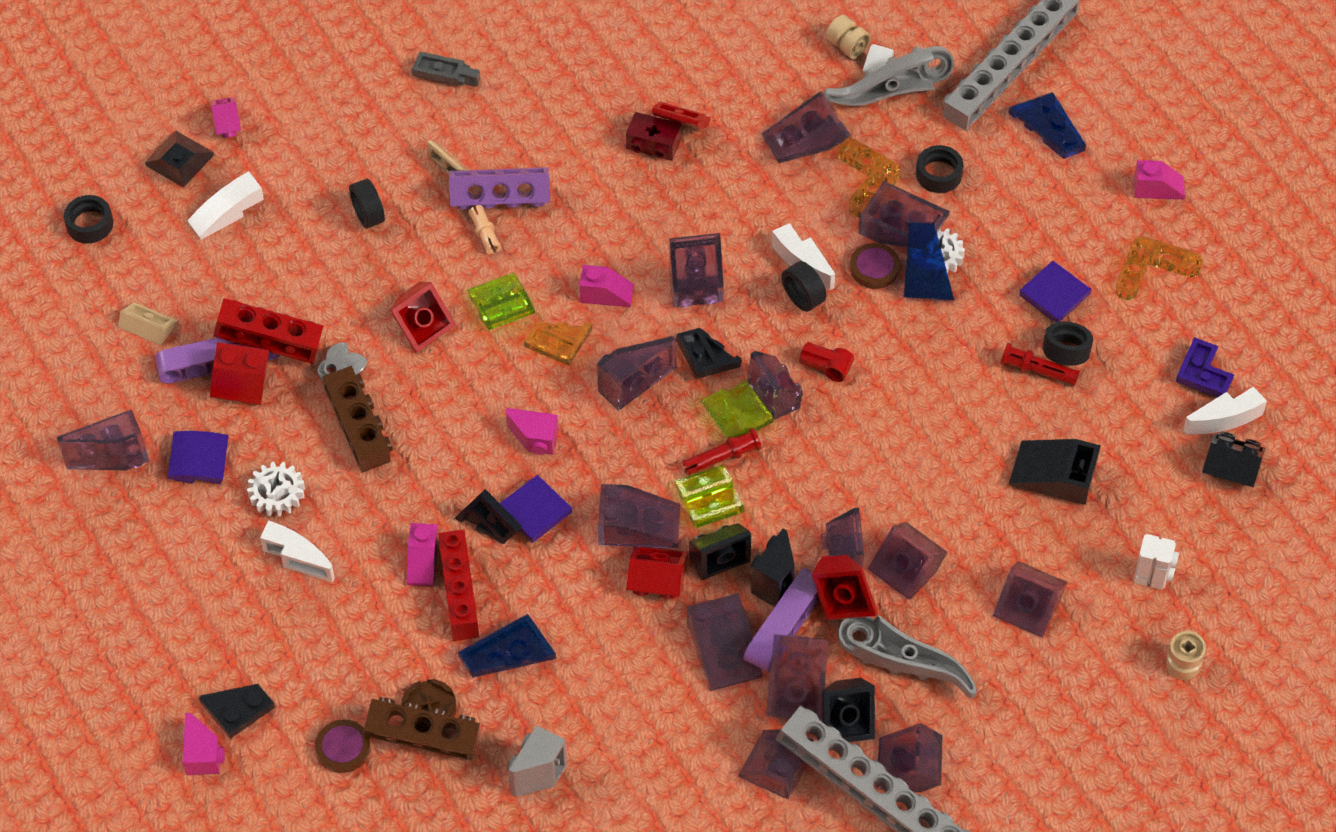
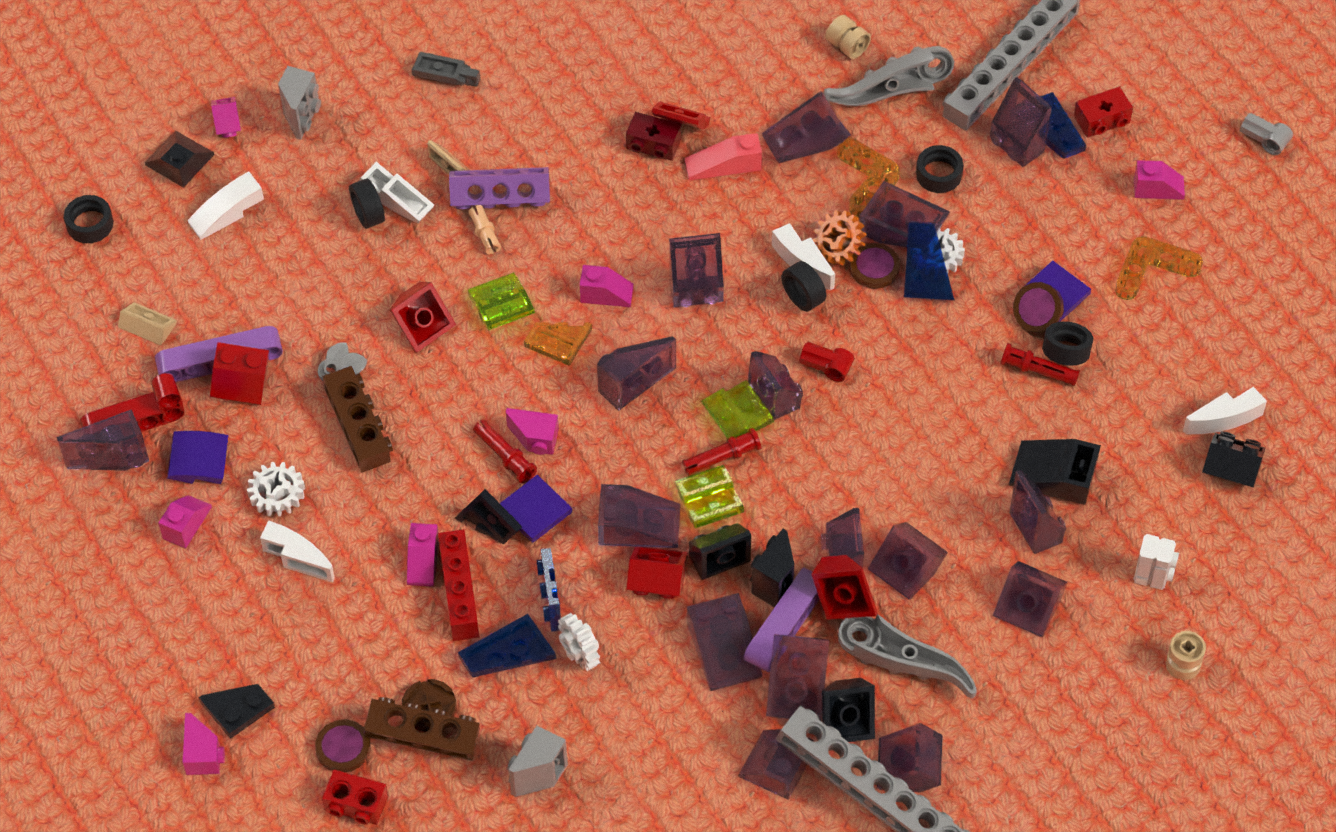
red brick [213,298,324,364] -> none
black wing [676,328,742,379] -> none
white slope [863,44,894,73] -> none
dark purple plate [1175,337,1234,397] -> none
none -> red beam [80,373,185,446]
none -> dark pink slope [158,495,212,549]
none -> light grey slope [278,66,321,140]
none -> red brick [322,769,388,825]
none -> white slope [359,162,434,223]
none -> red pin [473,419,537,484]
none -> clear blue wing [536,548,561,632]
none -> white gear [558,613,600,671]
none -> coral slope [685,133,762,180]
none -> orange gear [812,210,867,265]
none -> slope [990,77,1051,167]
none -> slope [1009,470,1066,554]
none -> tile [1013,282,1064,333]
none -> red brick [1074,86,1133,137]
none -> light grey piece [1240,113,1293,155]

